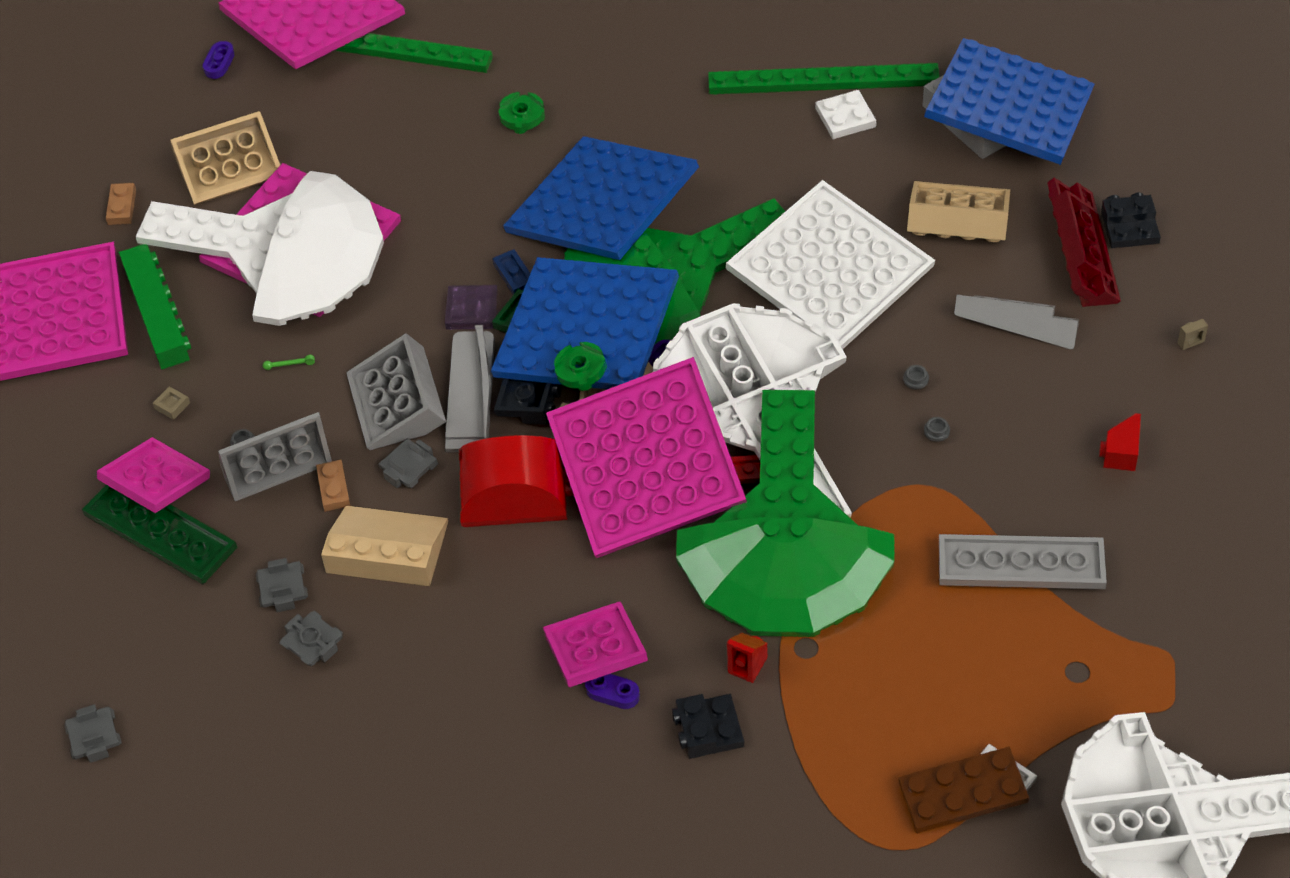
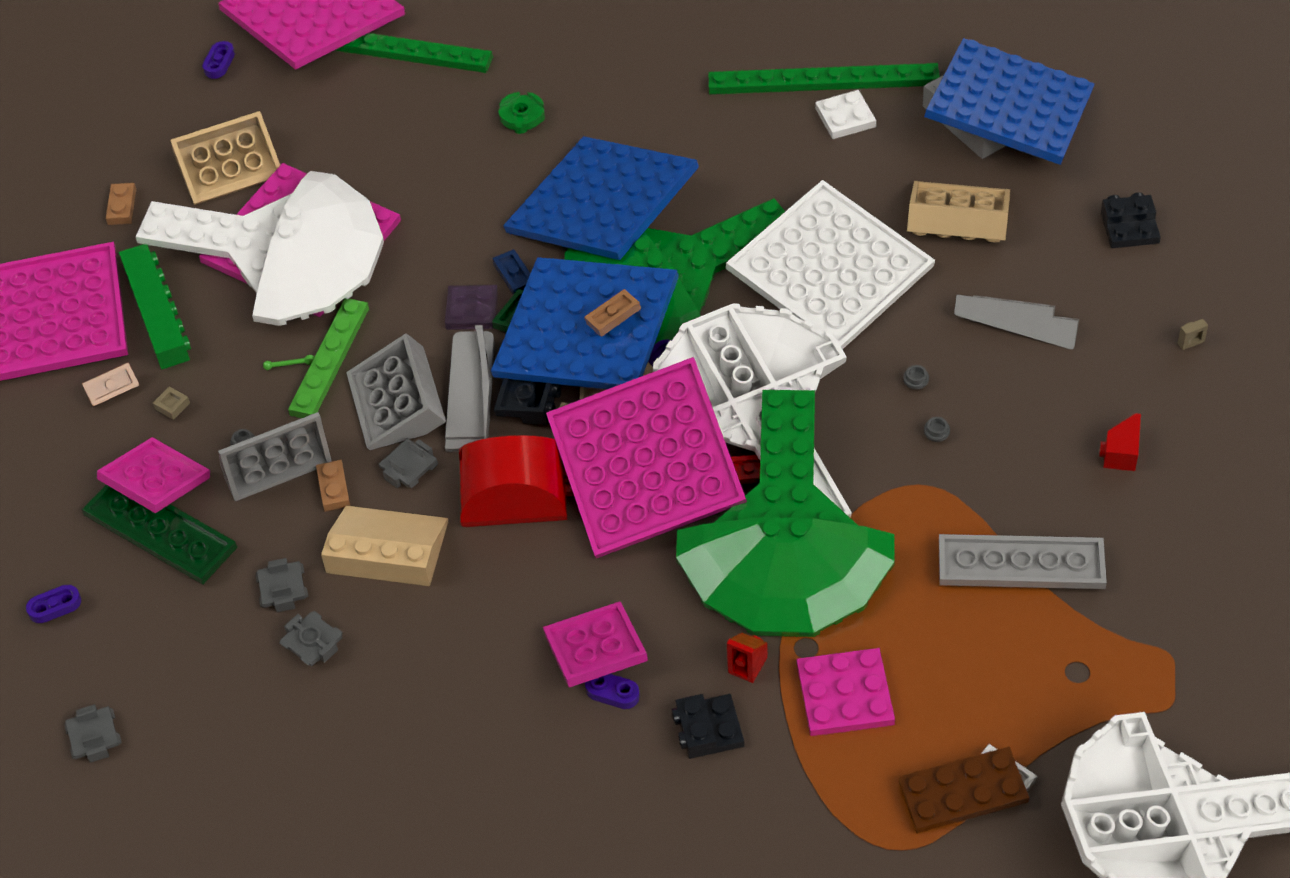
green plate [554,342,607,391] -> none
dark red slope [1047,177,1121,307] -> none
none -> dark purple plate [26,585,81,623]
none -> plate [81,362,139,406]
none -> bright green plate [288,298,369,418]
none -> medium nougat plate [584,289,641,337]
none -> dark pink plate [797,648,895,736]

